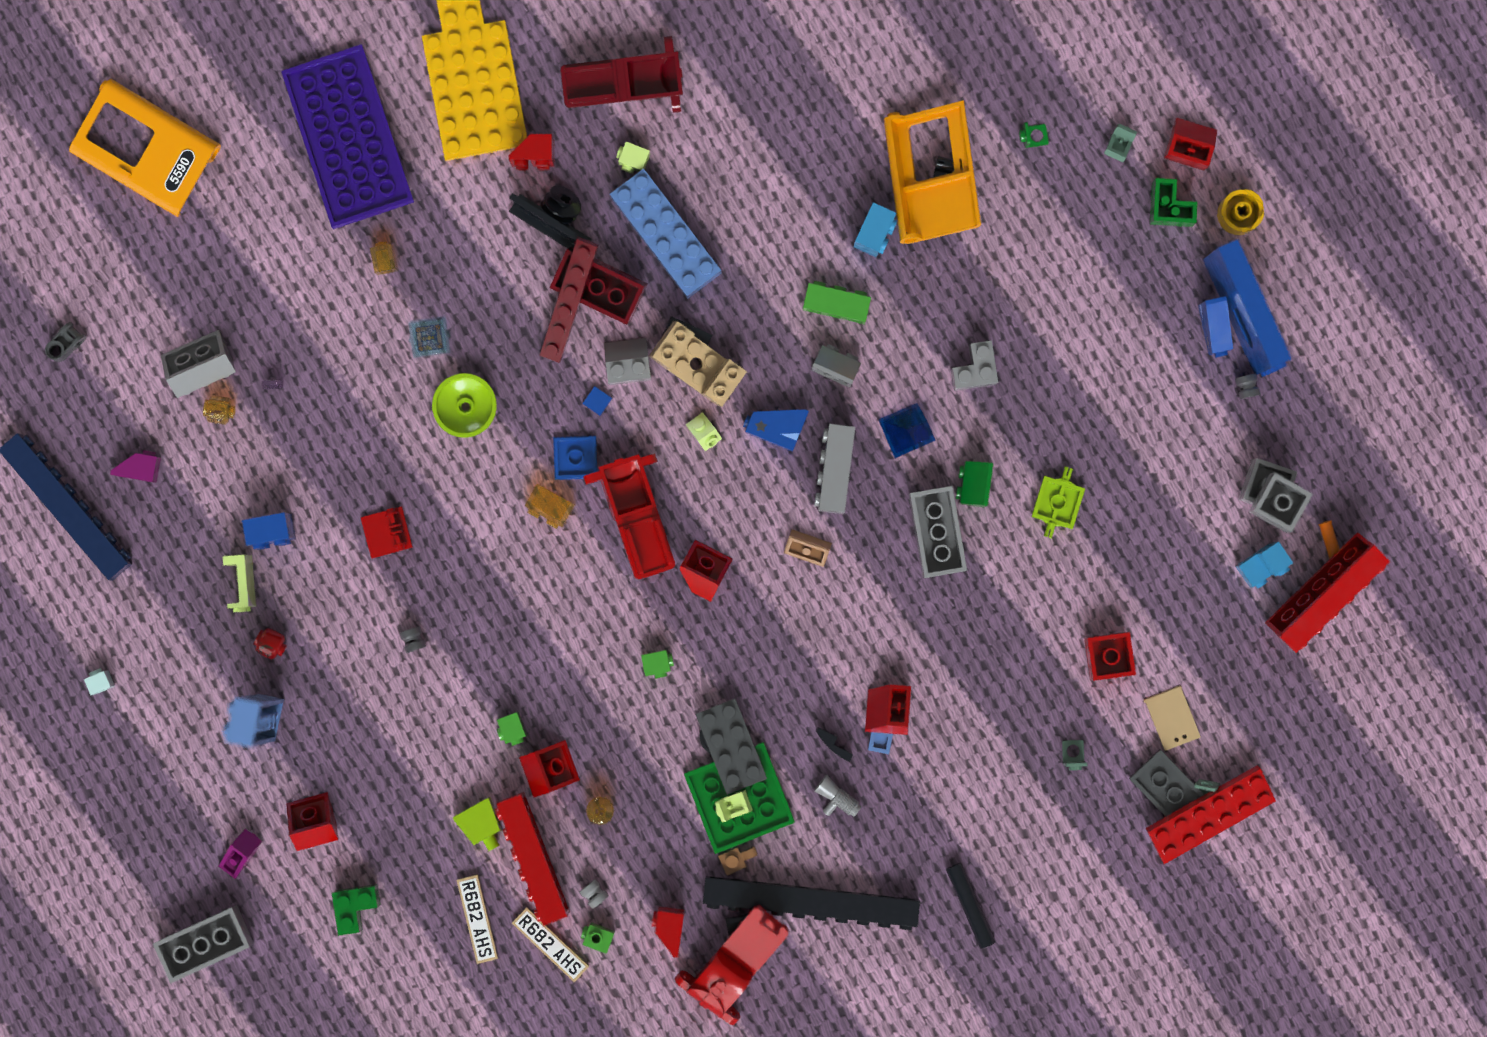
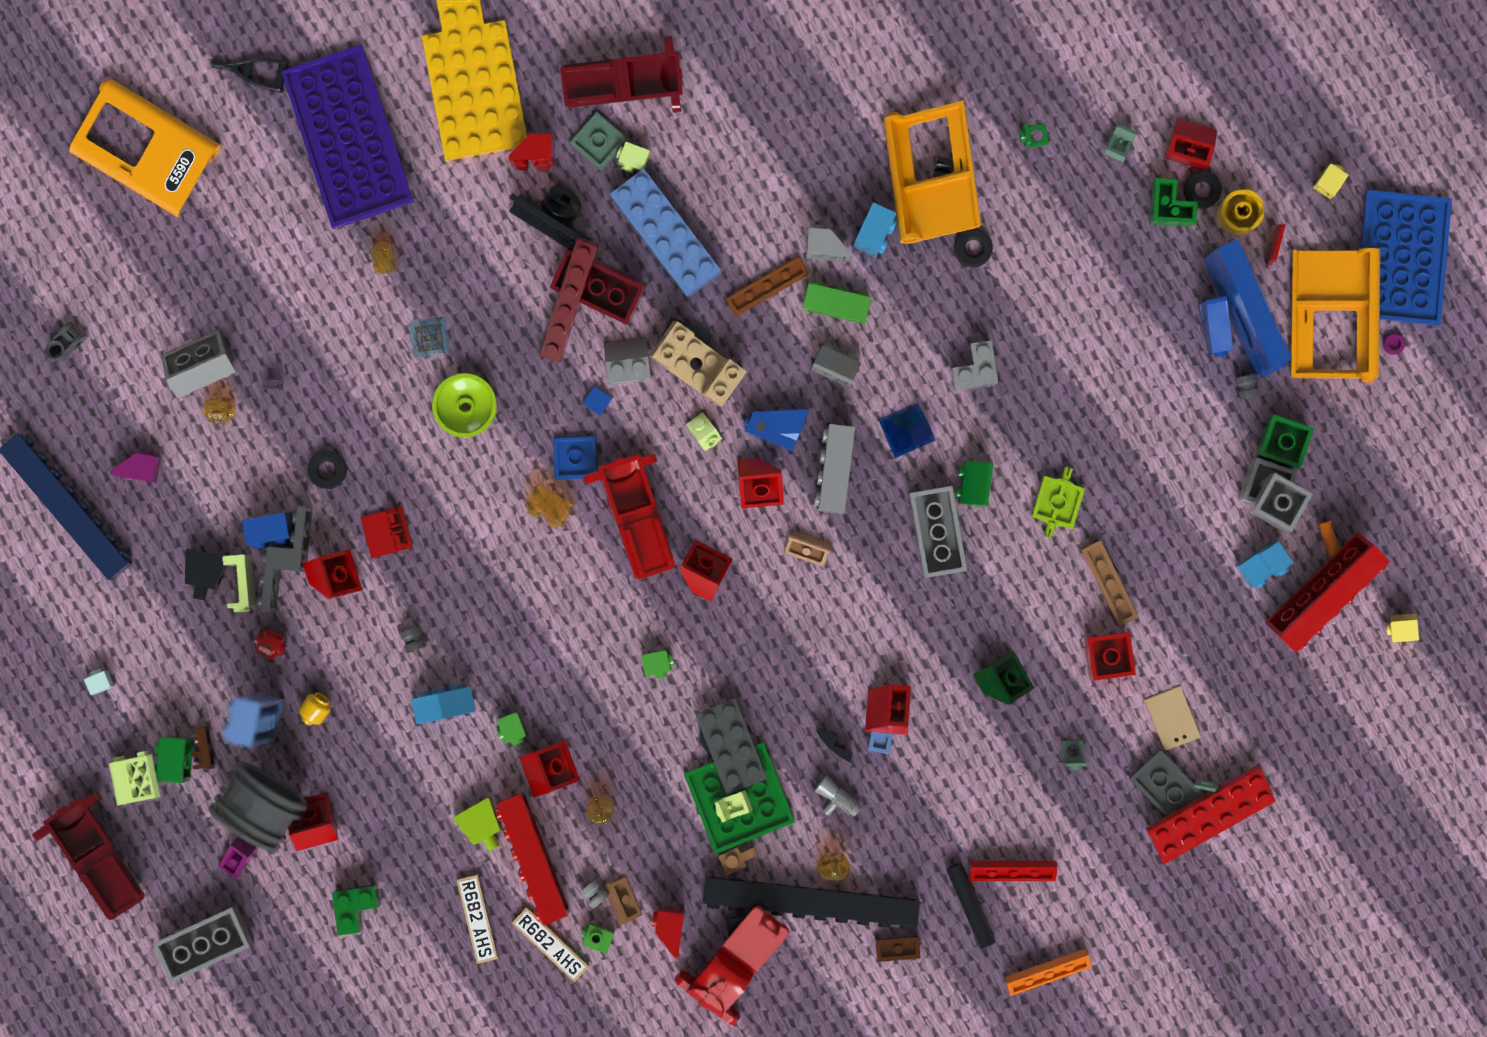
none -> dark red piece [31,791,145,920]
none -> yellowish green piece [108,751,160,805]
none -> green brick [154,736,194,783]
none -> black torso [185,549,228,601]
none -> reddish brown plate [191,726,215,770]
none -> dark grey wheel [208,761,308,853]
none -> black piece [211,58,289,93]
none -> dark grey bracket [258,506,313,612]
none -> yellow head [299,693,331,725]
none -> red slope [302,549,363,599]
none -> black tyre [307,450,347,489]
none -> dark azure brick [411,684,476,724]
none -> sand green tile [569,111,629,171]
none -> medium nougat slope [603,876,642,925]
none -> dark orange tile [725,256,809,317]
none -> red slope [737,458,784,509]
none -> light grey slope [806,225,850,262]
none -> clear yellow head [817,852,850,881]
none -> reddish brown plate [875,936,921,962]
none -> black tyre [954,229,993,267]
none -> red plate [970,860,1058,881]
none -> dark green slope [972,651,1034,705]
none -> orange plate [1005,949,1092,996]
none -> medium nougat plate [1081,540,1139,627]
none -> black tyre [1183,171,1222,209]
none -> green brick [1255,414,1314,470]
none -> red piece [1266,223,1286,265]
none -> light orange piece [1291,248,1380,383]
none -> light yellow brick [1313,164,1349,199]
none -> blue plate [1354,190,1452,326]
none -> magenta tile [1382,333,1405,355]
none -> light yellow brick [1386,613,1419,642]

